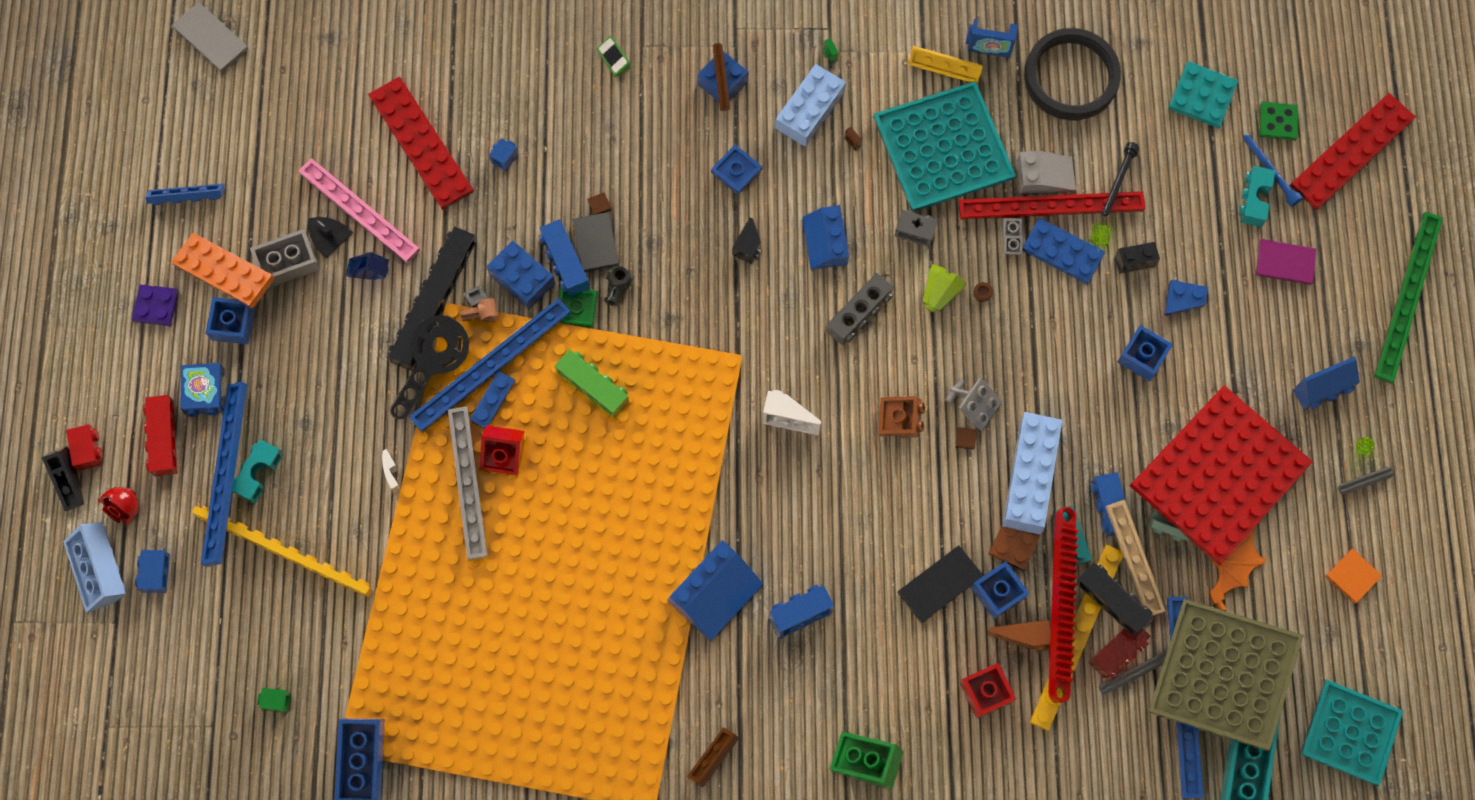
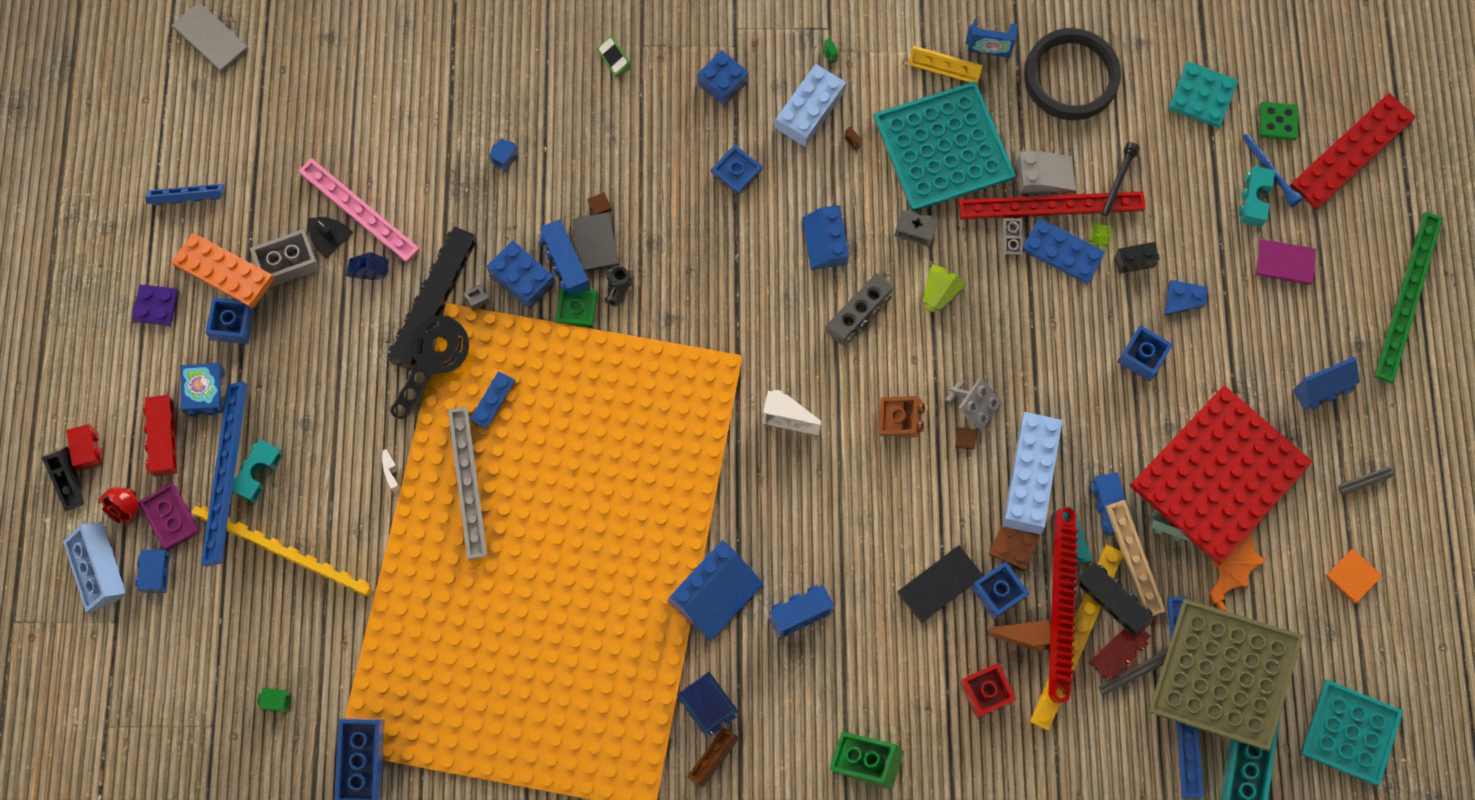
red plate [368,76,474,210] -> none
blue plate [409,298,571,433] -> none
nougat axle [460,298,499,322] -> none
red slope [479,425,525,476] -> none
bright green brick [555,349,629,418] -> none
reddish brown axle [713,43,730,112] -> none
black slope [732,217,762,264] -> none
reddish brown tile [973,282,993,302] -> none
clear neon green plate [1356,437,1375,456] -> none
none -> magenta tile [139,482,201,552]
none -> clear blue brick [677,671,738,737]

